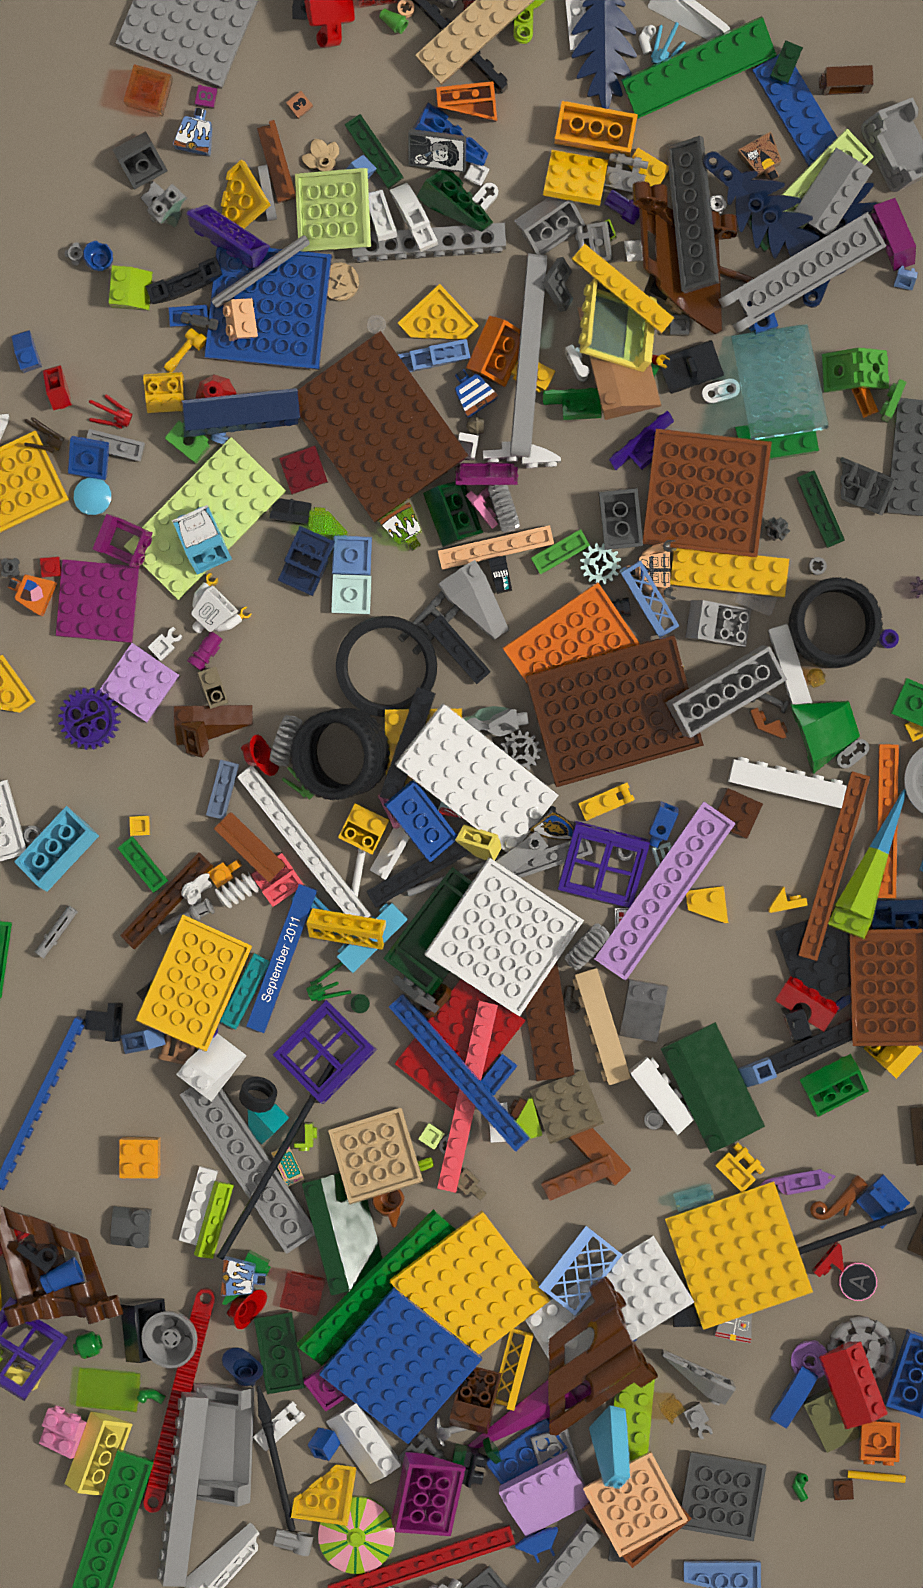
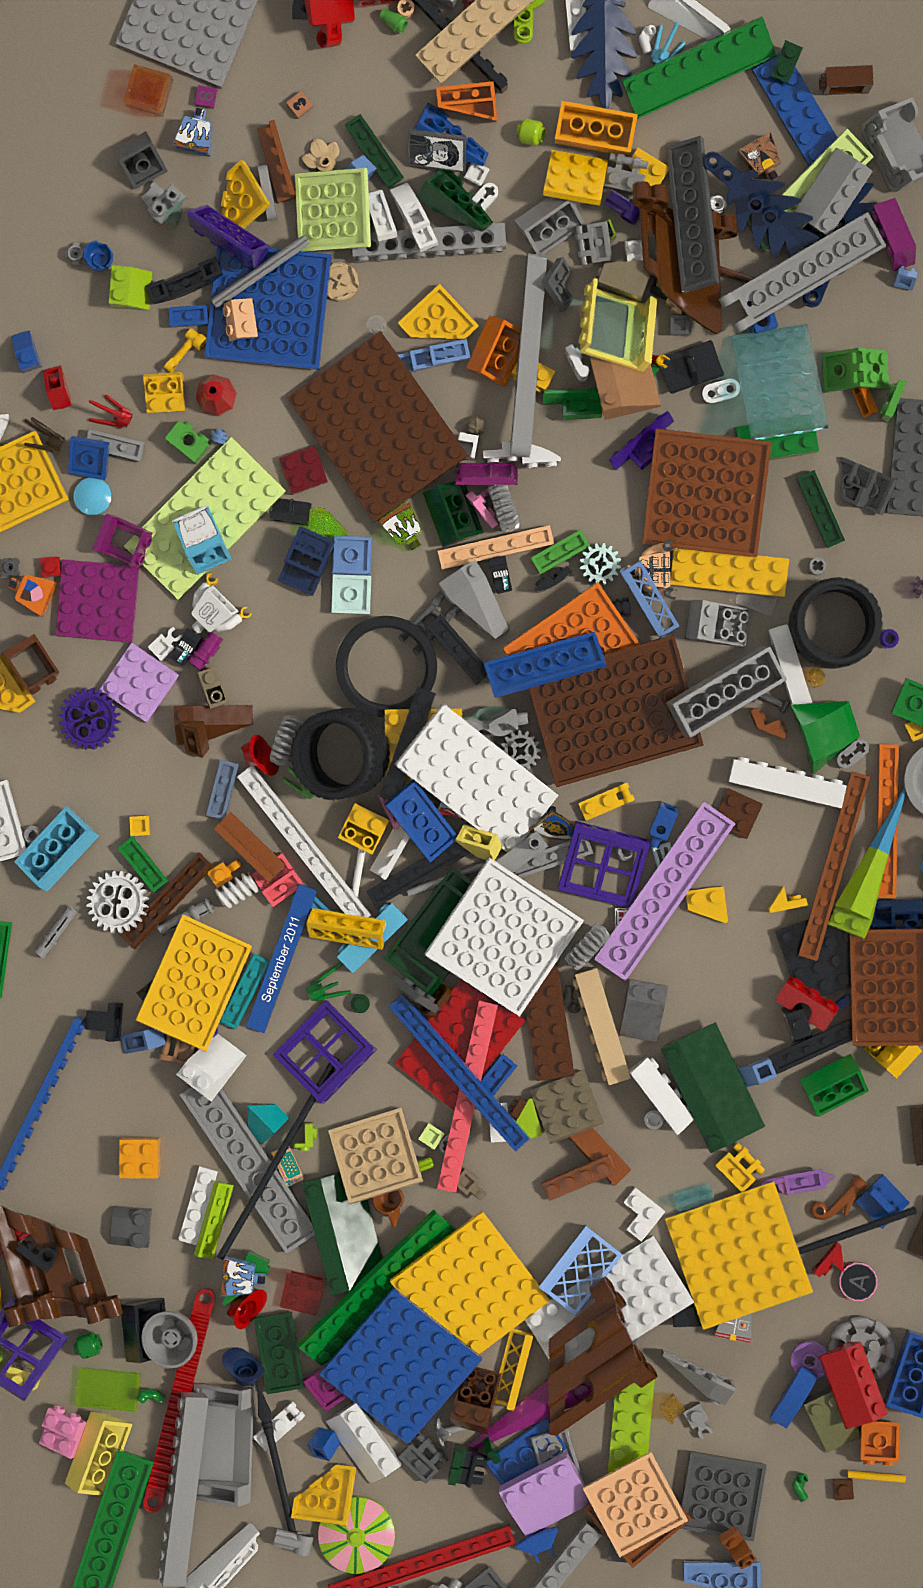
blue plant [40,1257,85,1294] -> none
dark grey axle [181,312,219,330] -> none
white plate [181,874,213,905] -> none
dark blue slope [182,388,300,437] -> none
black tyre [239,1076,277,1113] -> none
magenta slope [391,1452,465,1536] -> none
torso [455,369,498,418] -> none
yellow plate [572,244,674,334] -> none
medium azure slope [589,1405,630,1489] -> none
dark grey slope [598,487,643,550] -> none
dark grey gear [765,517,790,541] -> none
none -> reddish brown window [0,634,59,696]
none -> white gear [86,871,149,933]
none -> black leg [170,628,203,667]
none -> blue plate [484,631,606,698]
none -> lime head [516,119,546,146]
none -> black slope [535,566,572,593]
none -> white plate [623,1187,665,1242]
none -> dark orange slope [718,1526,757,1570]

